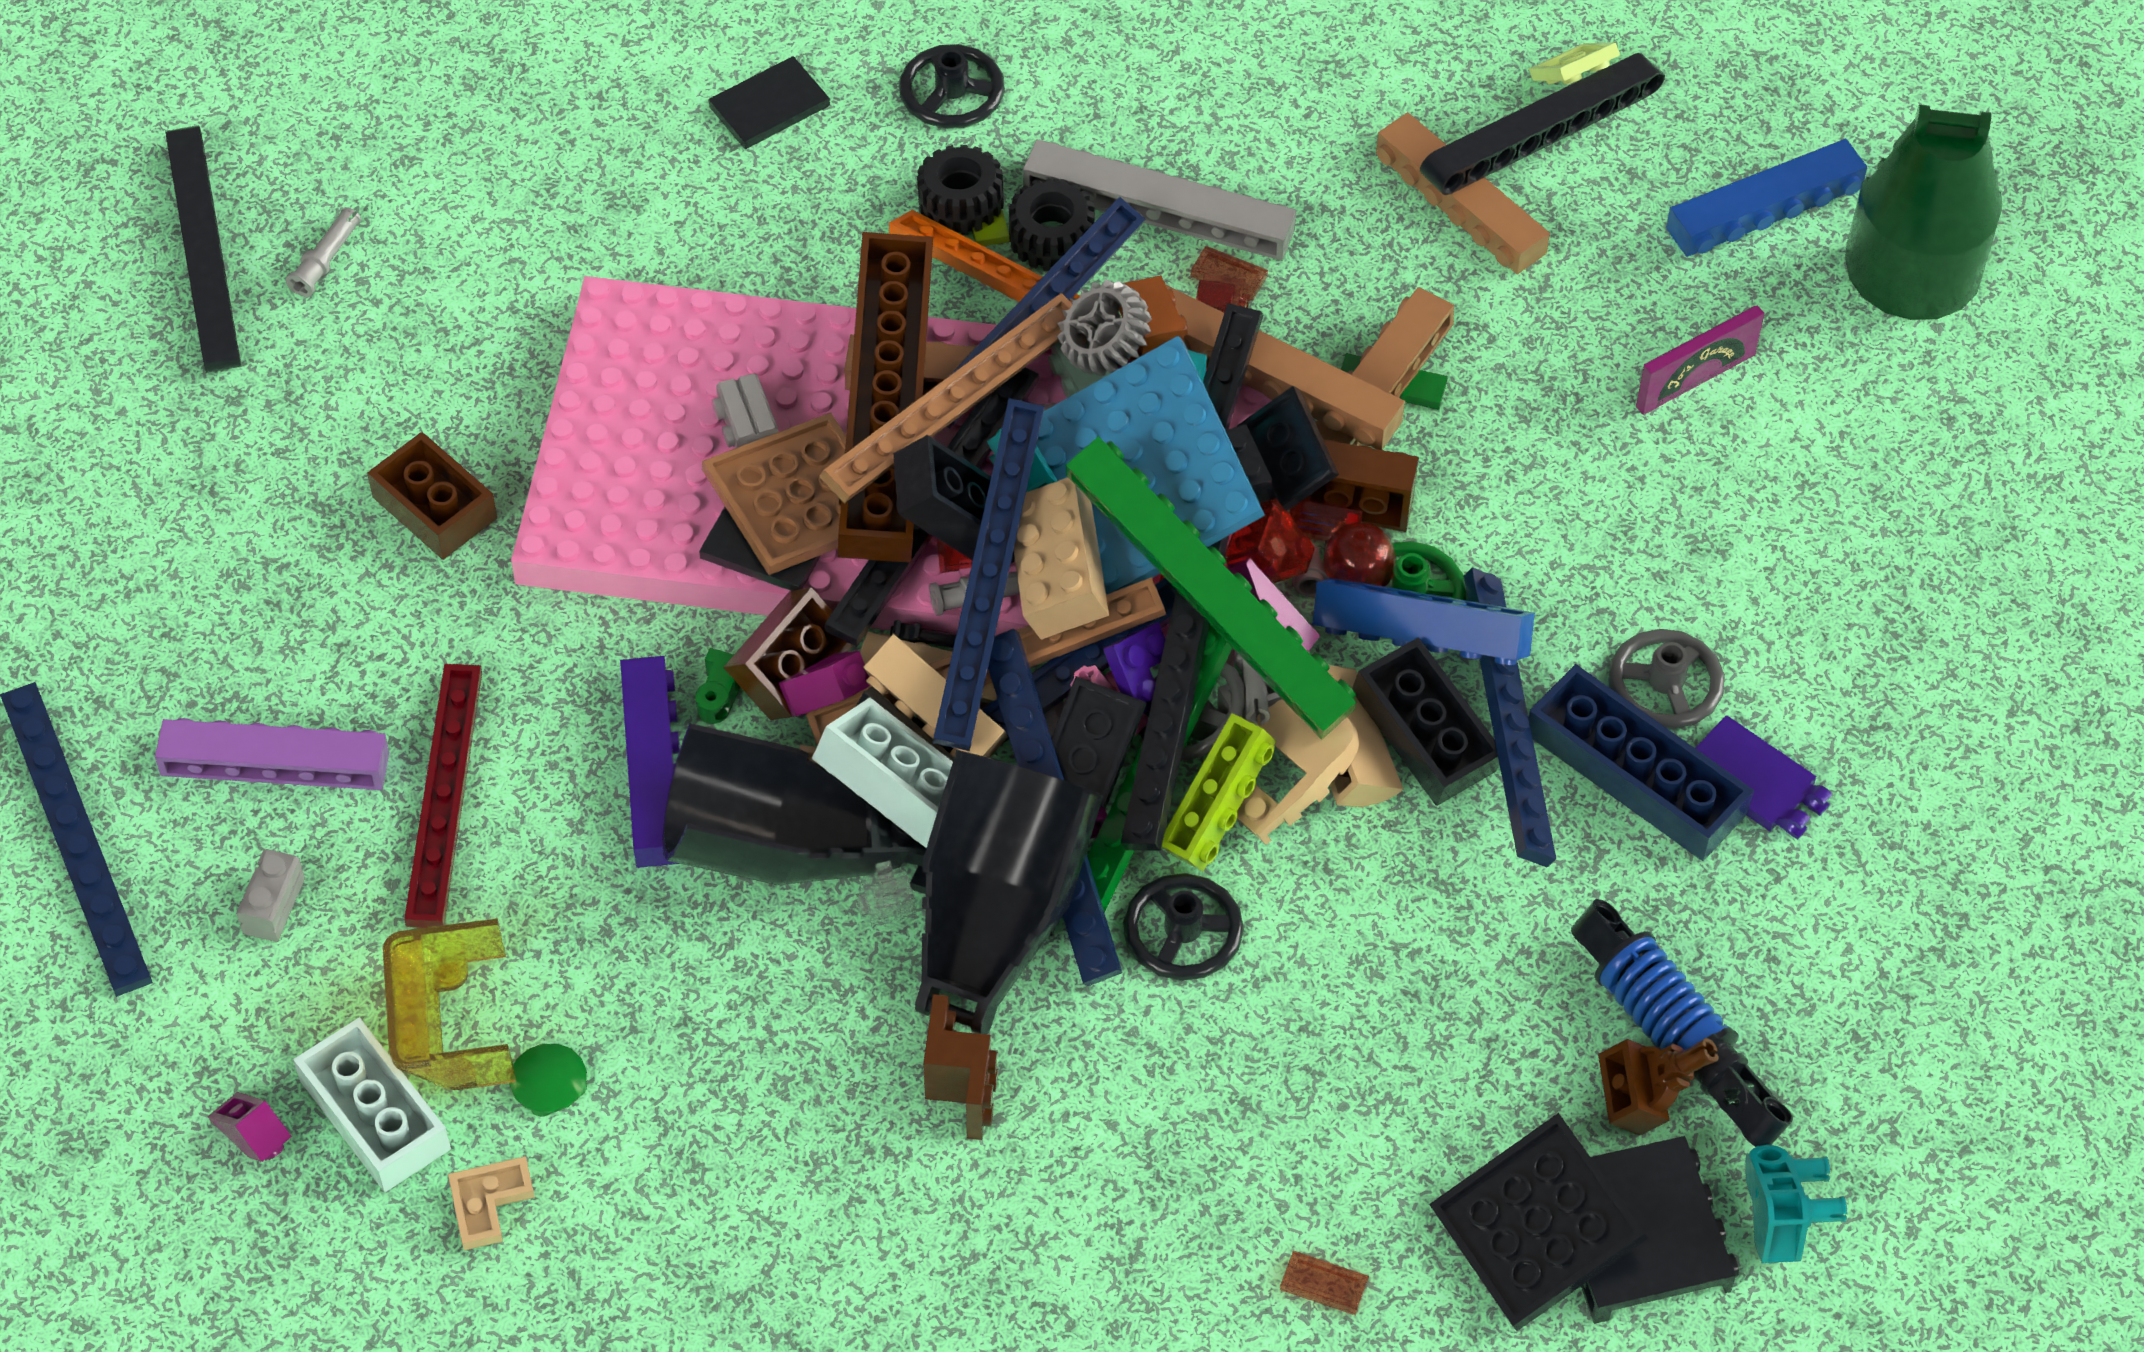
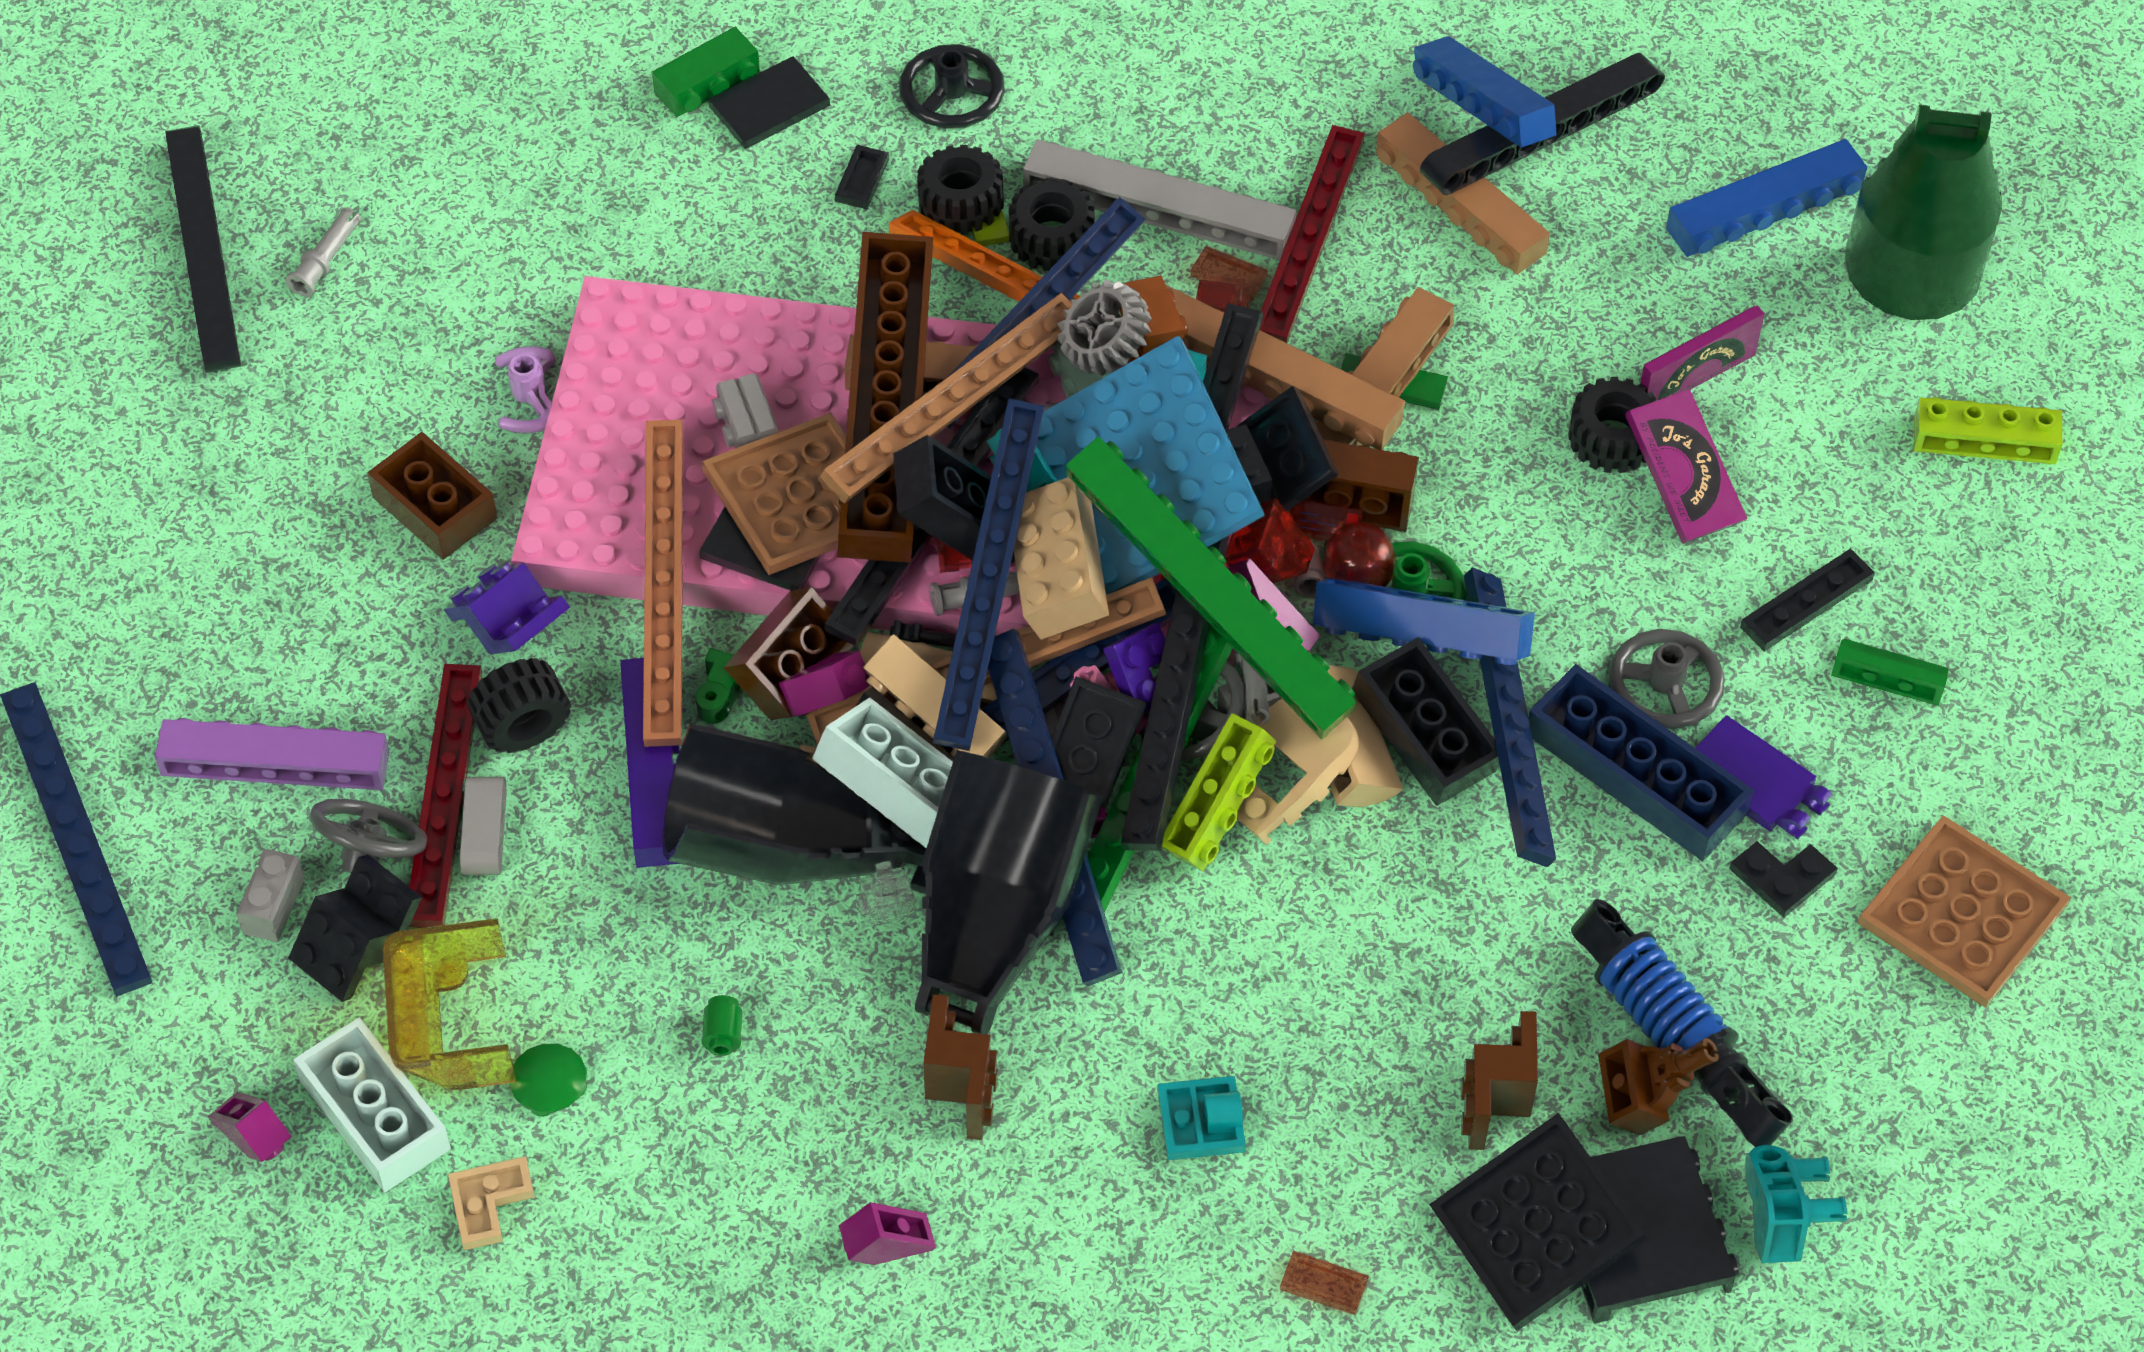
black piece [1123,873,1244,981] -> none
yellowish green plate [1529,43,1620,85] -> none
none -> black bracket [288,855,422,1002]
none -> dark grey piece [309,799,427,873]
none -> dark purple bracket [443,562,570,655]
none -> light grey beam [460,777,507,875]
none -> black tyre [467,658,571,753]
none -> lavender piece [495,346,556,433]
none -> nougat plate [643,419,683,747]
none -> green brick [652,26,760,118]
none -> green brick [702,995,742,1056]
none -> black tile [835,145,889,210]
none -> magenta slope [839,1202,936,1265]
none -> teal plate [1157,1076,1246,1161]
none -> dark red plate [1259,125,1365,343]
none -> blue brick [1413,36,1557,148]
none -> reddish brown bracket [1461,1011,1538,1150]
none -> black tyre [1568,377,1656,473]
none -> magenta tile [1625,389,1747,544]
none -> black plate [1729,841,1838,918]
none -> black plate [1740,548,1875,652]
none -> green panel [1831,639,1949,706]
none -> medium nougat plate [1858,815,2071,1008]
none -> lime brick [1914,397,2063,465]

